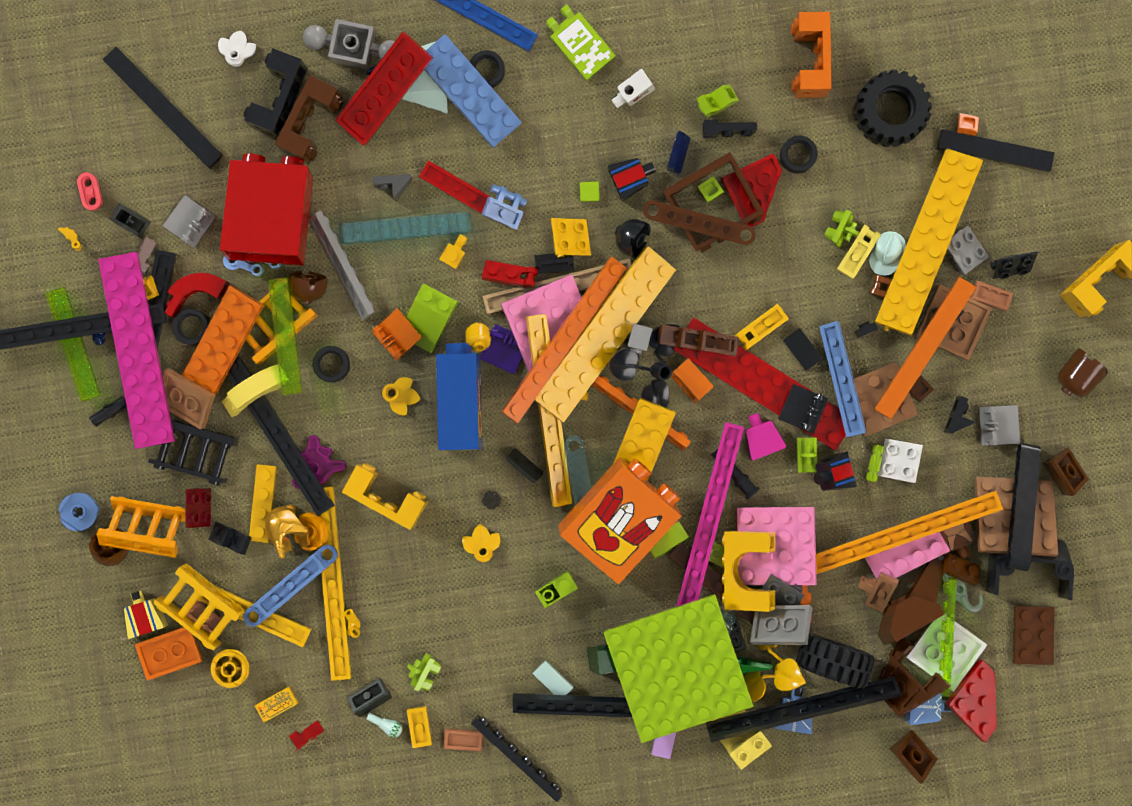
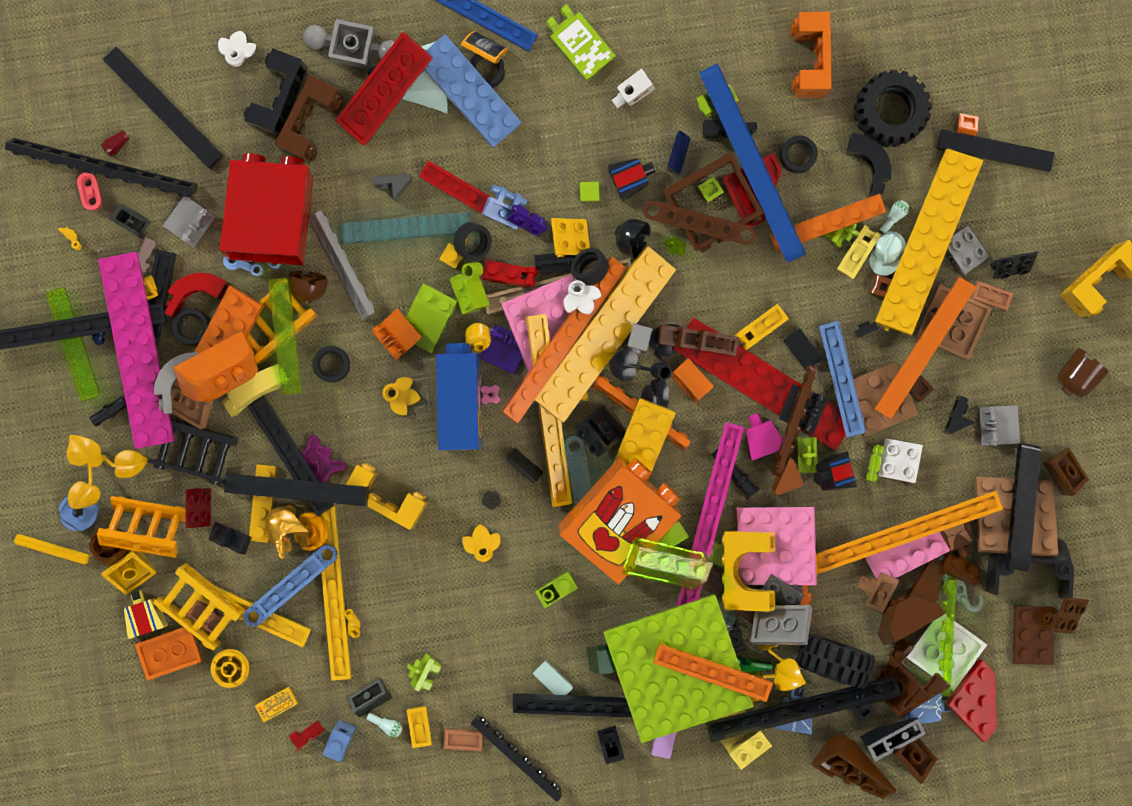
none -> black plate [5,138,198,197]
none -> yellow axle [14,534,90,565]
none -> yellow plant [66,435,148,509]
none -> dark red cone [100,130,130,157]
none -> yellow slope [101,551,157,595]
none -> light grey arch [154,352,199,415]
none -> orange hips [173,331,258,402]
none -> black tile [224,473,369,506]
none -> medium blue torso [323,720,357,762]
none -> lime hinge [450,262,490,315]
none -> black tyre [453,222,492,261]
none -> slope [461,31,508,63]
none -> bright pink plate [481,385,500,404]
none -> dark purple hinge [506,204,548,237]
none -> white plate [564,280,601,314]
none -> black tyre [570,248,609,286]
none -> black plate [575,405,625,457]
none -> black slope [597,725,625,765]
none -> clear neon green slope [622,538,713,590]
none -> orange plate [653,643,773,702]
none -> clear neon green plant [665,237,686,256]
none -> blue beam [699,63,806,263]
none -> orange plate [770,194,886,252]
none -> dark orange slope [770,458,804,495]
none -> reddish brown plate [772,365,817,477]
none -> reddish brown wedge [812,733,896,799]
none -> black arch [846,133,892,198]
none -> black tile [850,704,876,723]
none -> black slope [860,717,926,762]
none -> light aqua piece [879,201,909,234]
none -> reddish brown hinge [1044,597,1089,634]

